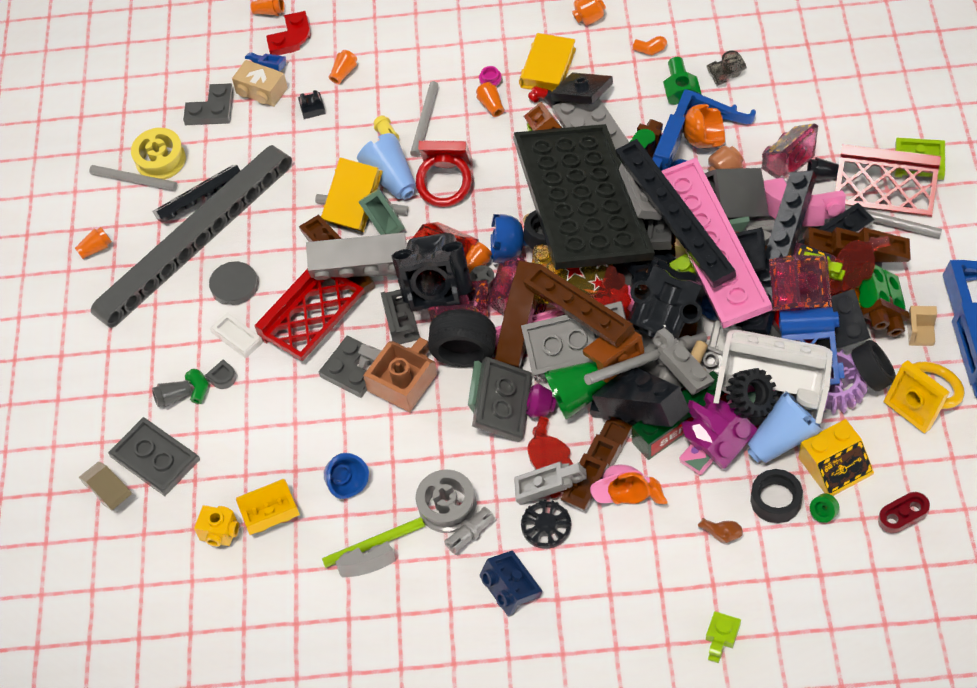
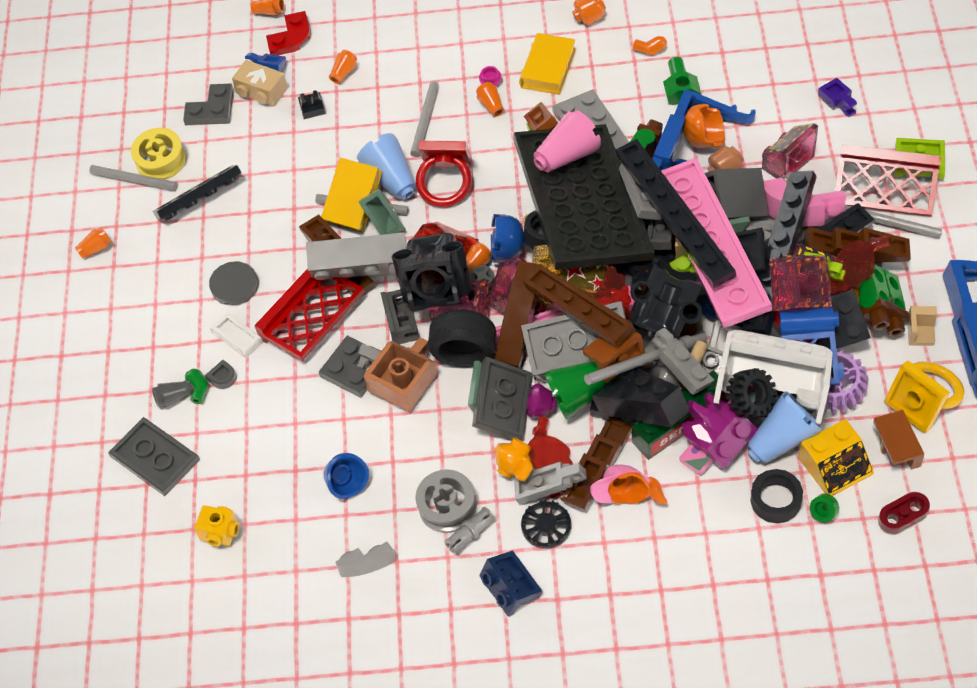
dark tan slope [78,461,132,511] -> none
dark grey beam [90,145,292,328] -> none
yellow bracket [236,479,300,535] -> none
lime piece [322,517,425,568] -> none
light yellow pin [373,115,399,139] -> none
red arm [528,86,561,107] -> none
black plate [551,72,613,105] -> none
dark orange animal [698,518,743,543] -> none
clear smoke plate [706,50,747,86] -> none
lime plate [706,611,741,663] -> none
black cone [807,157,844,181] -> none
black tyre [851,340,896,392] -> none
none -> light orange piece [494,437,533,481]
none -> bright pink cone [534,110,601,172]
none -> dark purple plate [818,77,857,117]
none -> dark orange panel [873,410,924,470]

